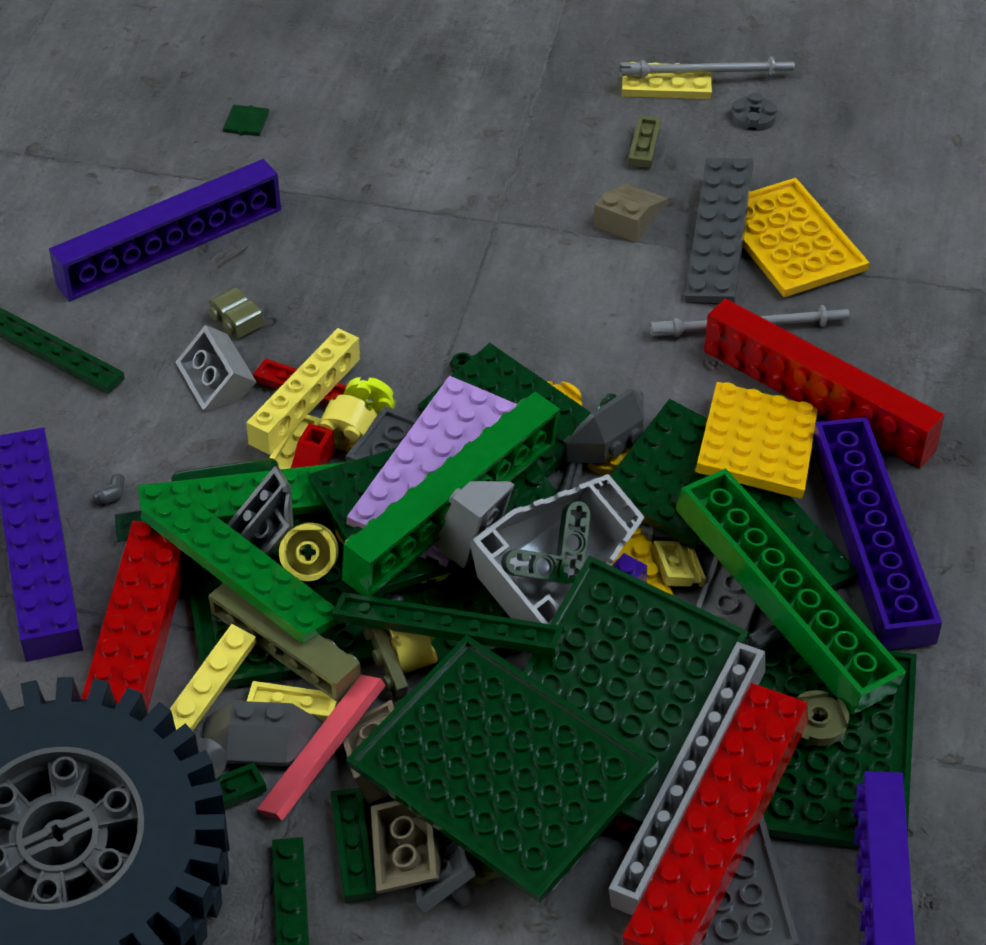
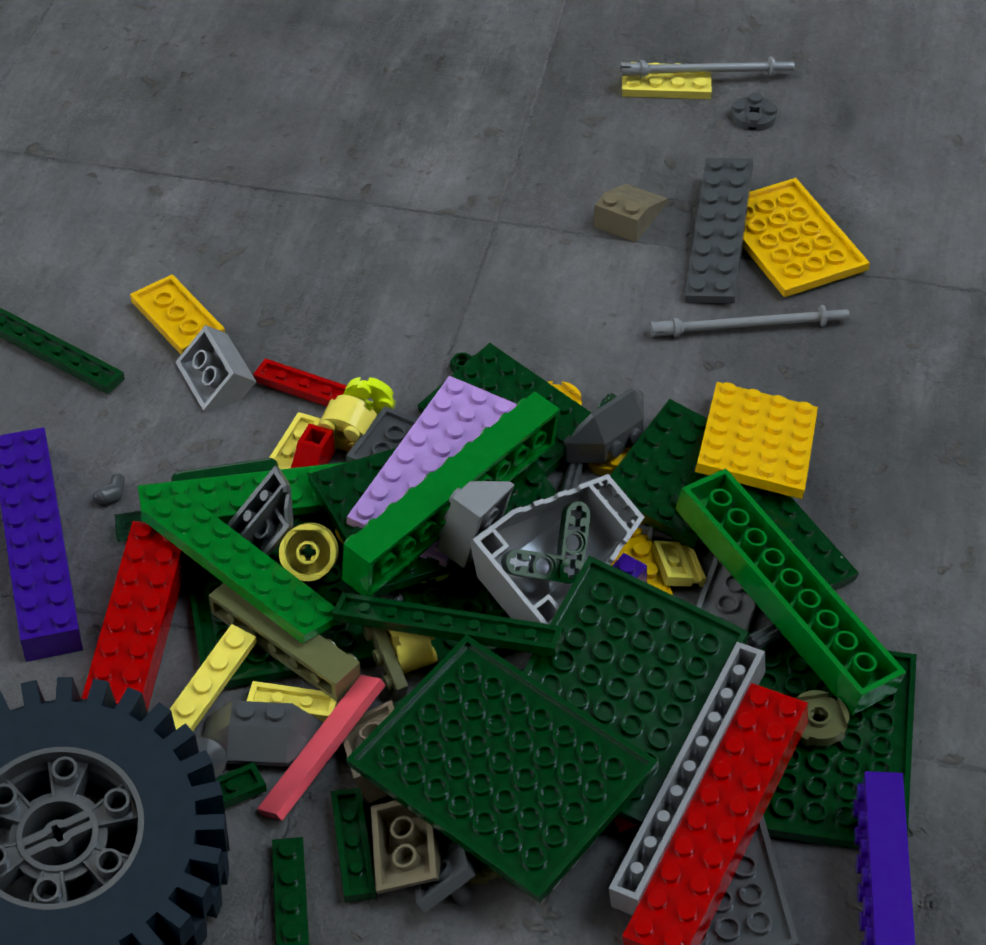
dark purple brick [49,159,281,302] -> none
olive brick [209,287,264,339] -> none
dark green piece [223,105,269,136] -> none
light yellow brick [246,328,360,455] -> none
olive plate [628,116,661,168] -> none
red brick [704,298,945,469] -> none
dark purple brick [812,417,942,650] -> none
none -> yellow plate [130,274,225,354]

